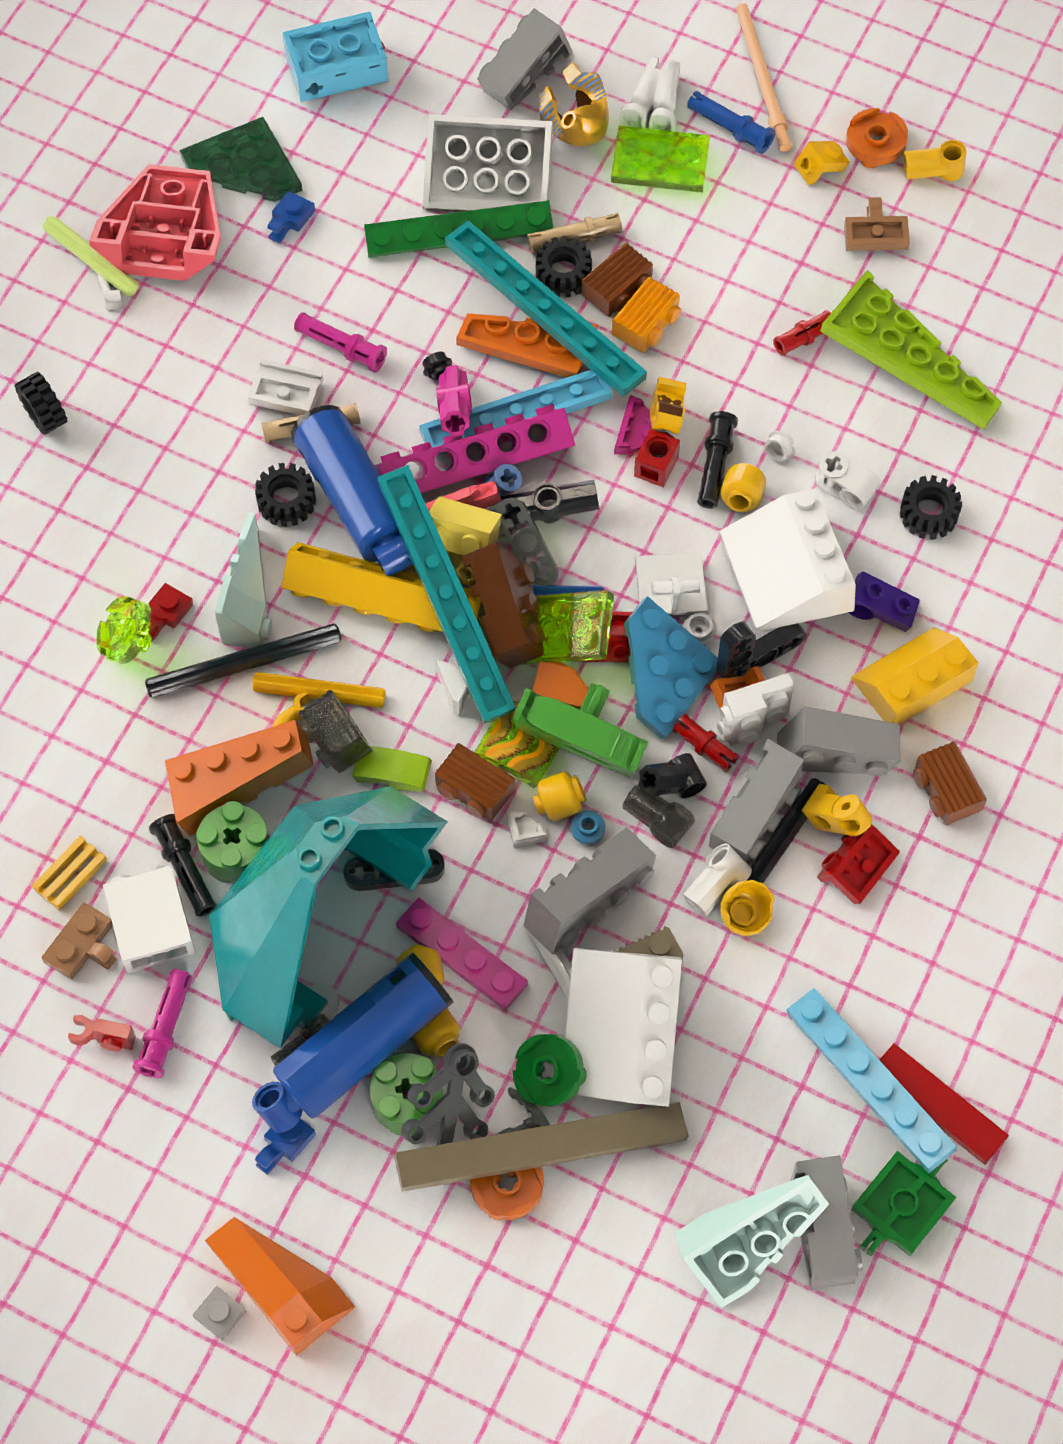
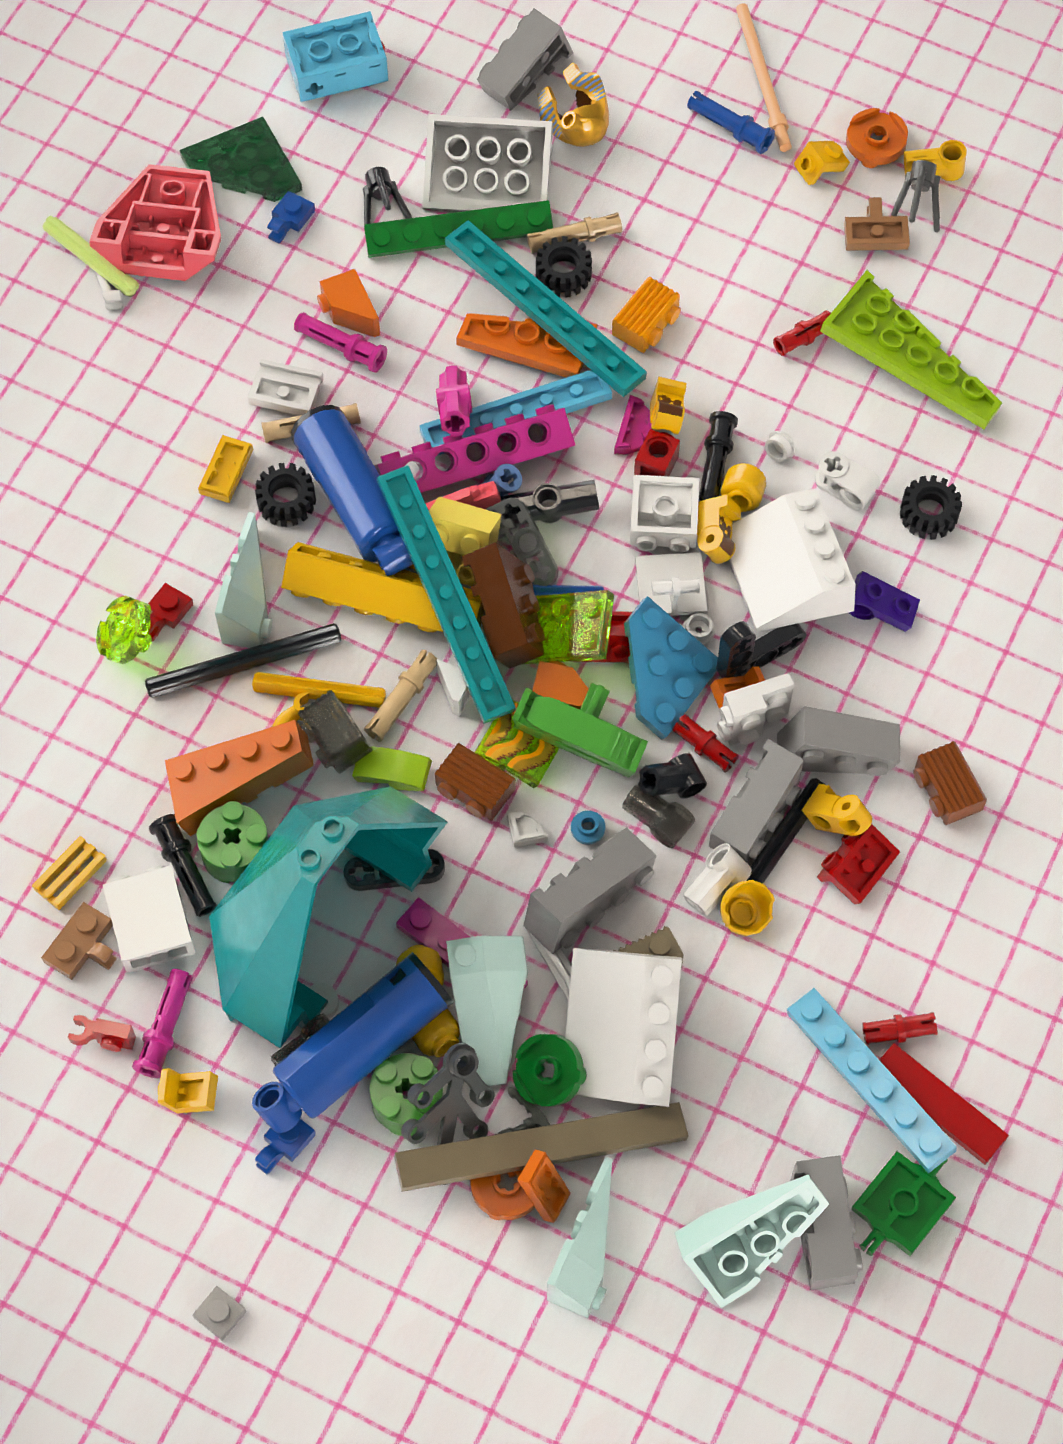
black tyre [14,372,68,435] -> none
orange wedge [205,1217,355,1356] -> none
black plate [422,351,452,380] -> none
yellow head [533,771,587,822] -> none
dark orange brick [581,243,653,317] -> none
clear neon green plate [611,125,710,193] -> none
white piece [619,56,680,138] -> none
yellow slope [851,627,979,724] -> none
none -> yellow bracket [157,1068,218,1113]
none -> yellow plate [198,435,254,503]
none -> orange slope [317,269,380,337]
none -> black plant [362,167,412,224]
none -> tan pin [364,650,437,742]
none -> light aqua wedge [446,936,528,1087]
none -> orange plate [518,1149,571,1223]
none -> light aqua wedge [547,1157,612,1318]
none -> white plate [630,475,700,553]
none -> yellow leg [697,494,741,564]
none -> red pin [862,1012,938,1045]
none -> dark grey plant [891,160,940,233]

